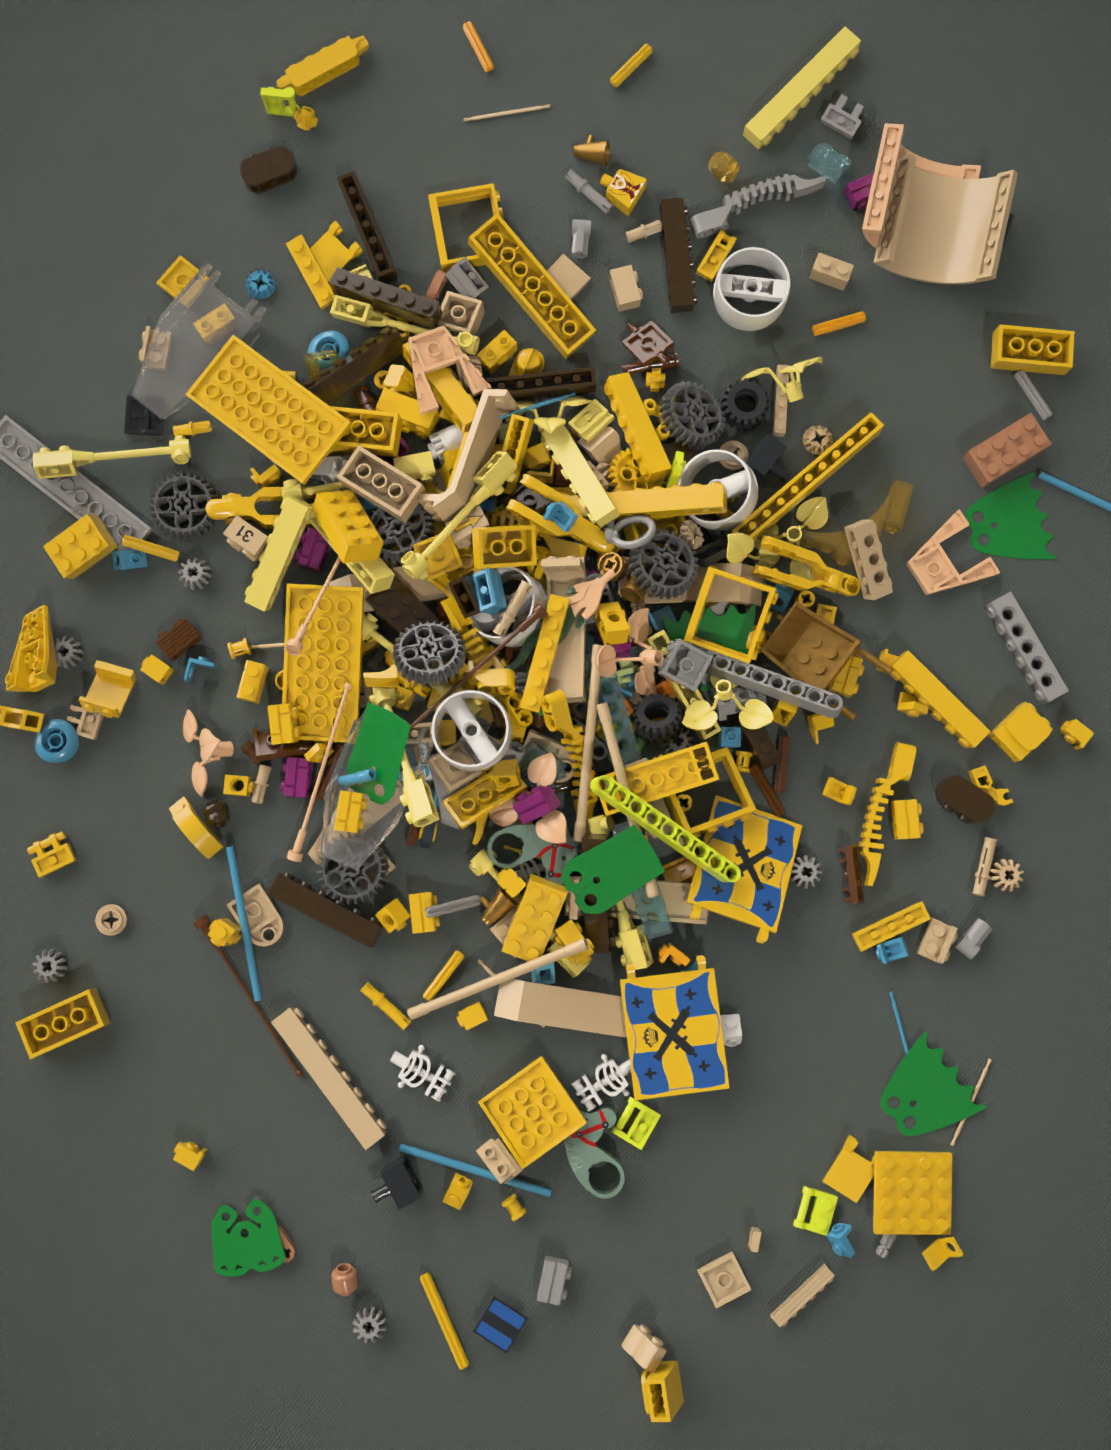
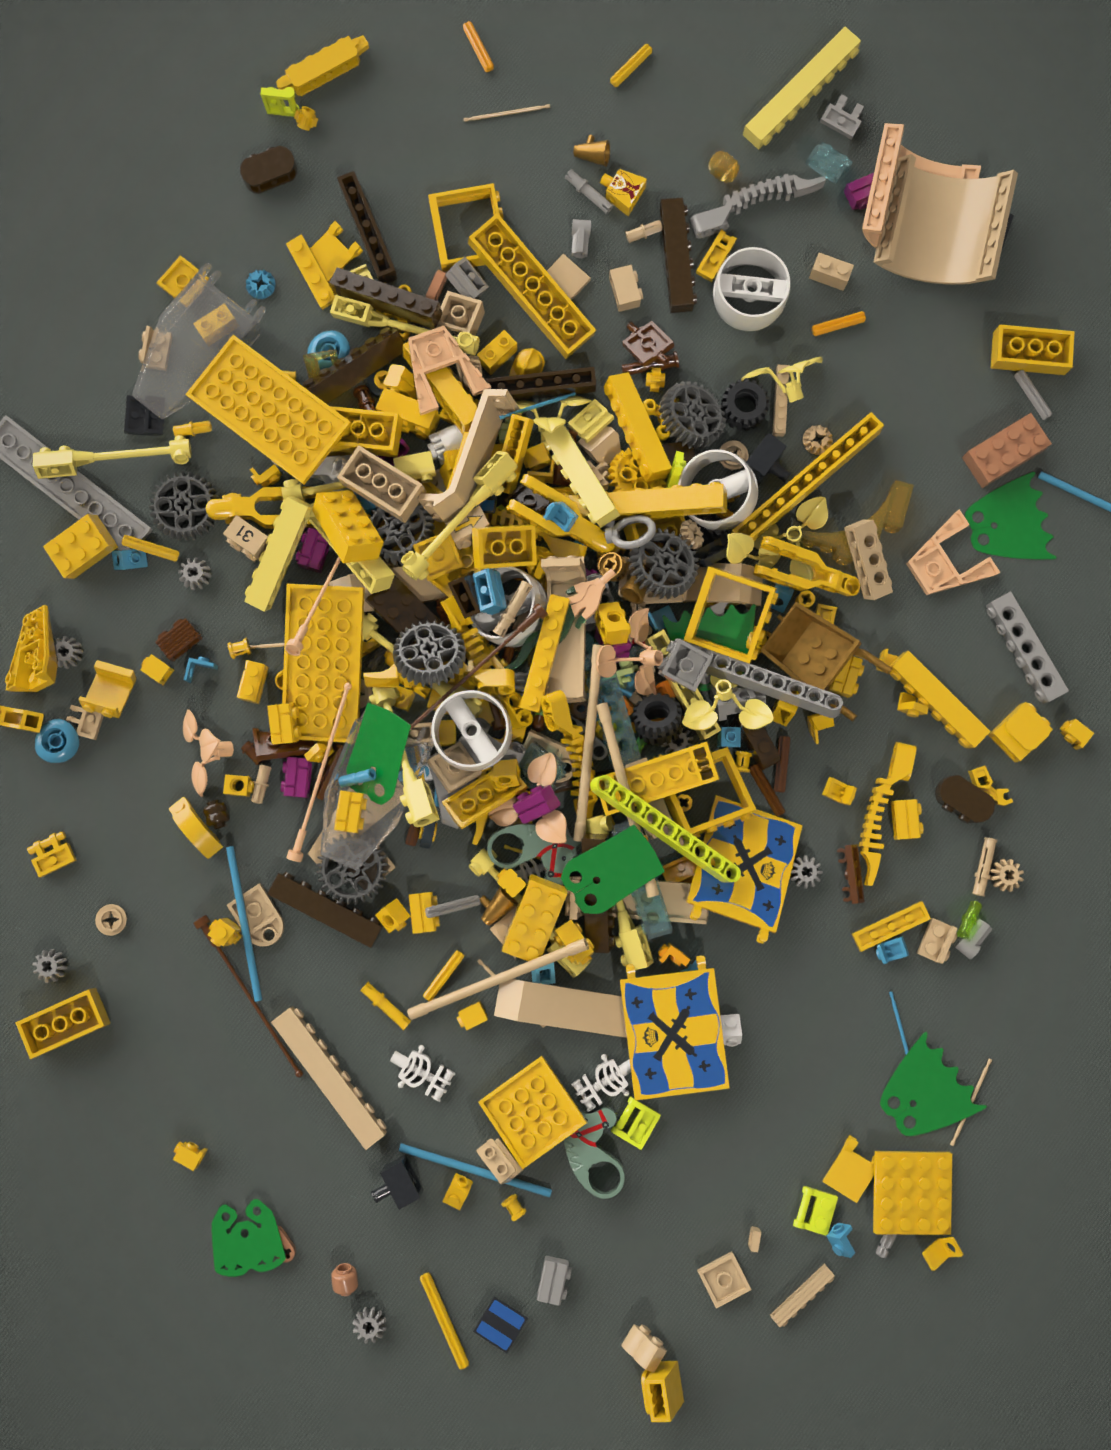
none -> clear neon green pin [957,901,982,939]

